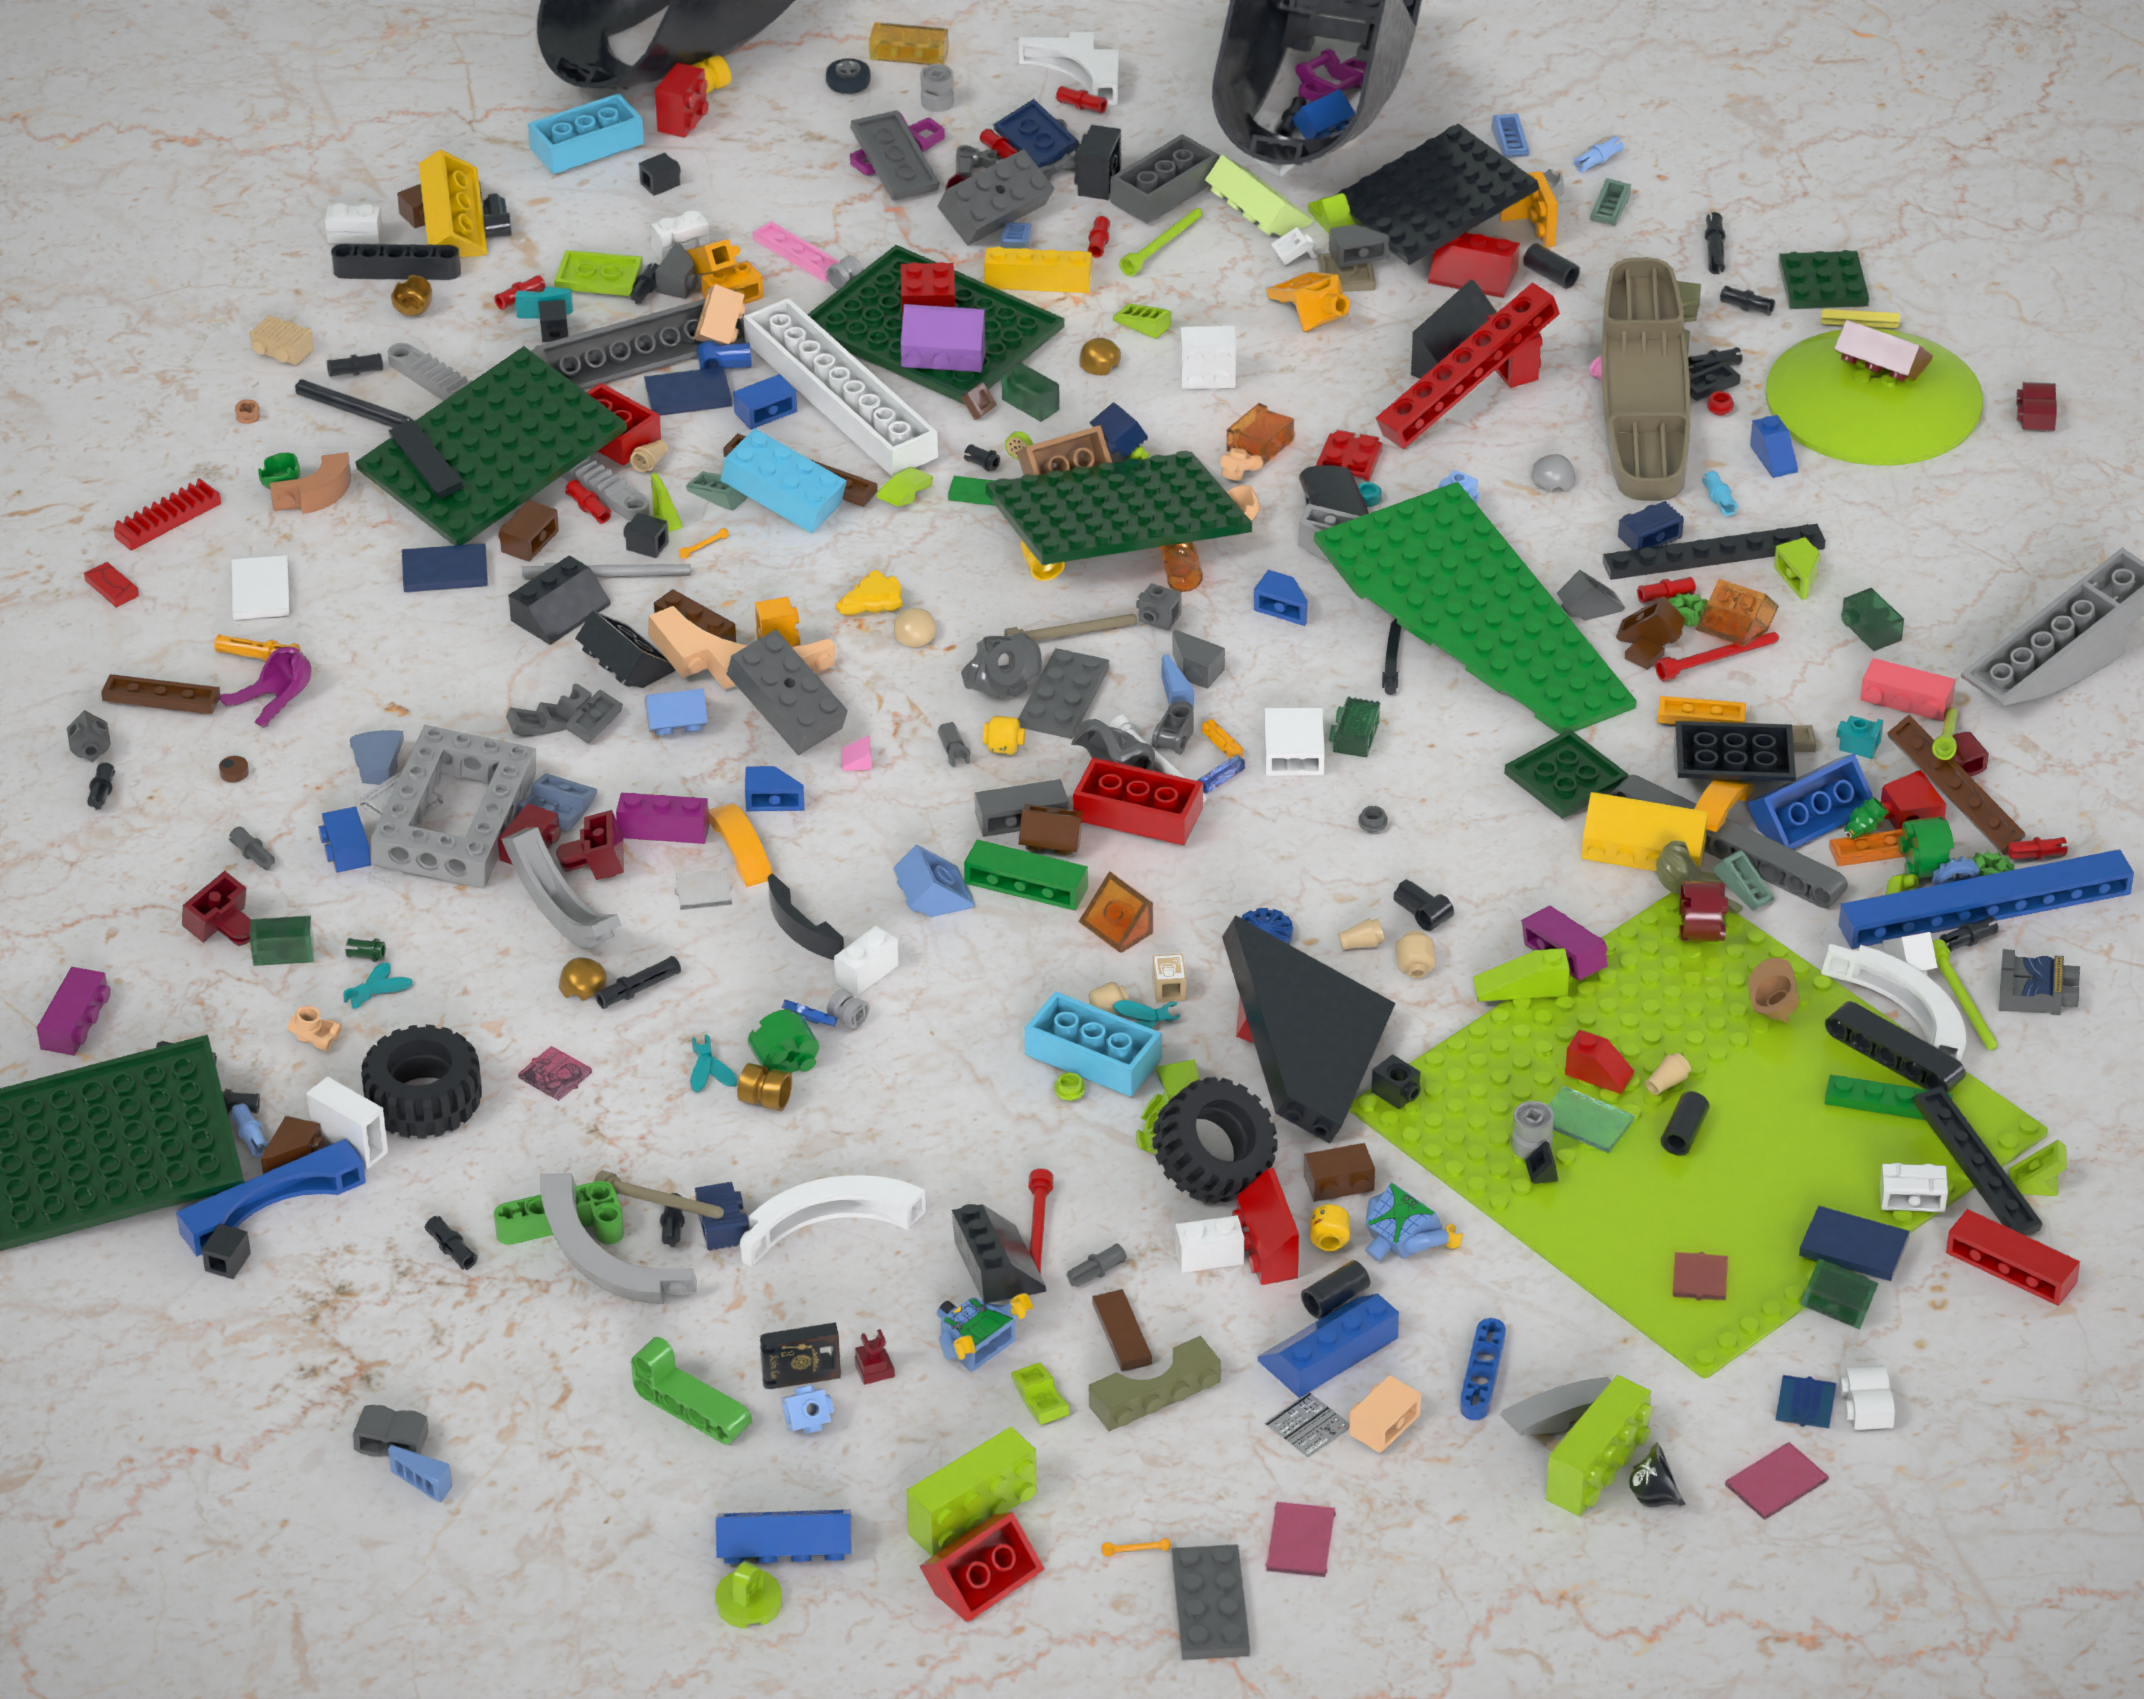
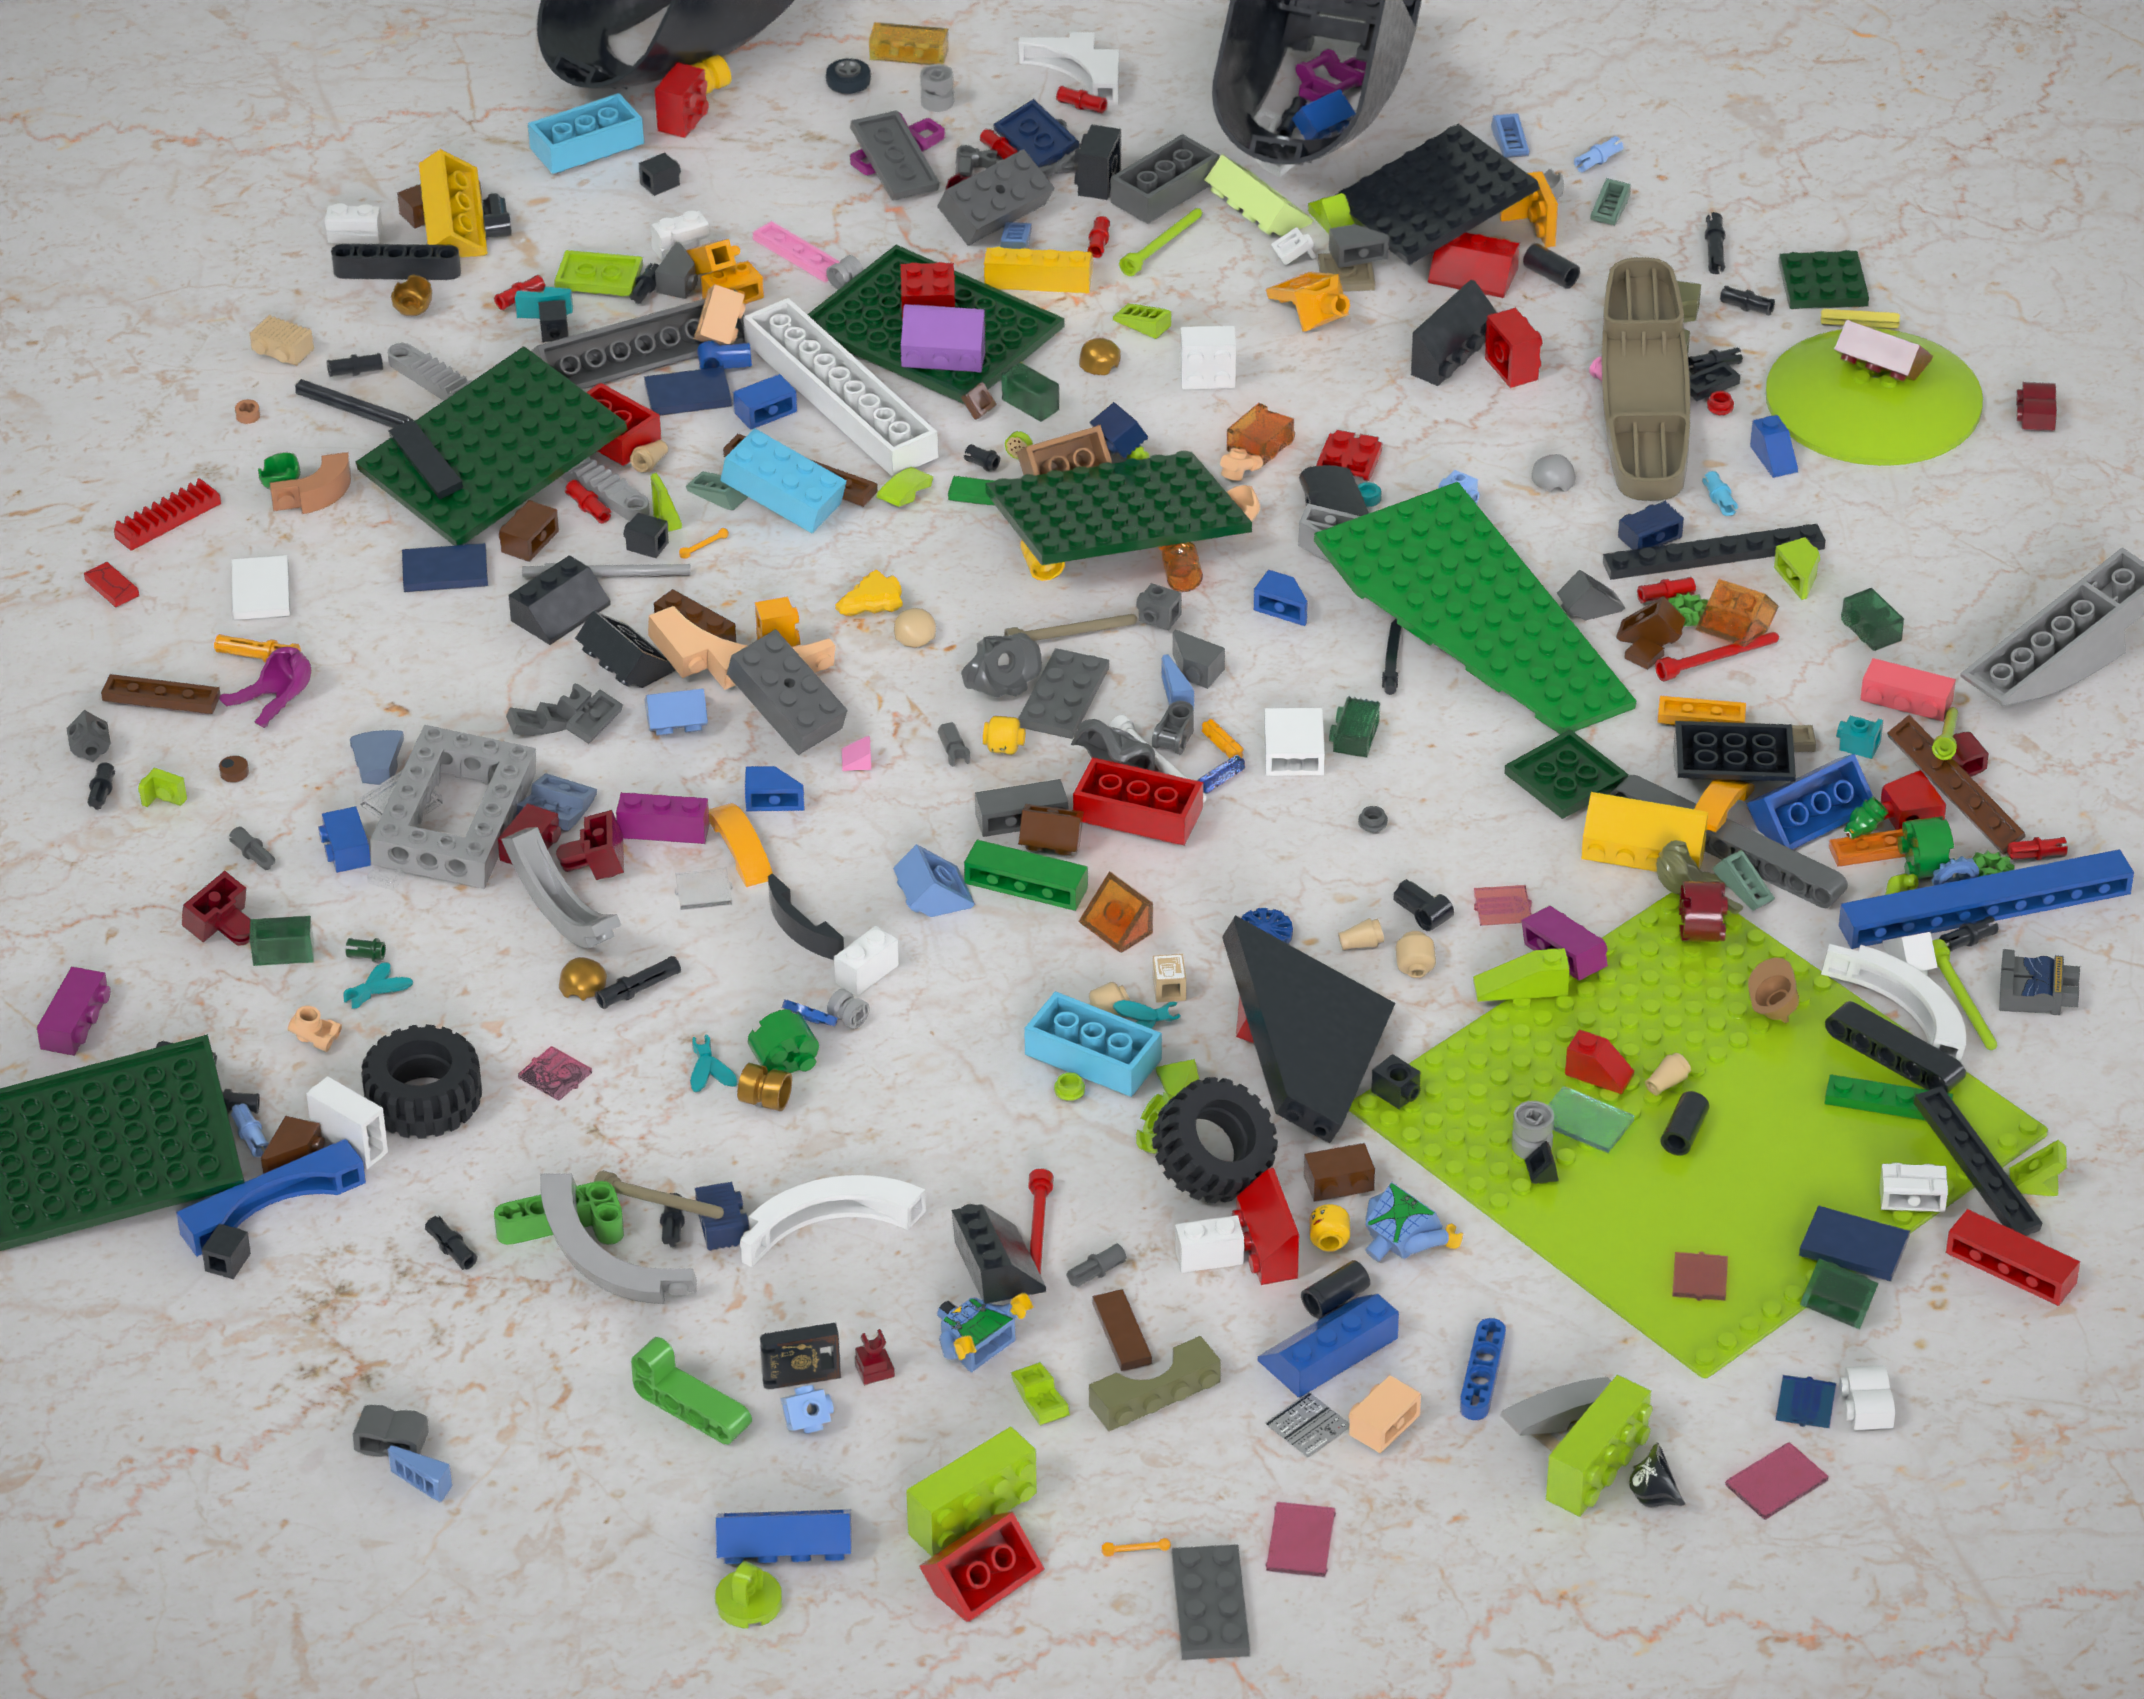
red brick [1376,282,1560,450] -> none
none -> lime bracket [138,767,187,807]
none -> clear pink piece [1474,885,1532,926]

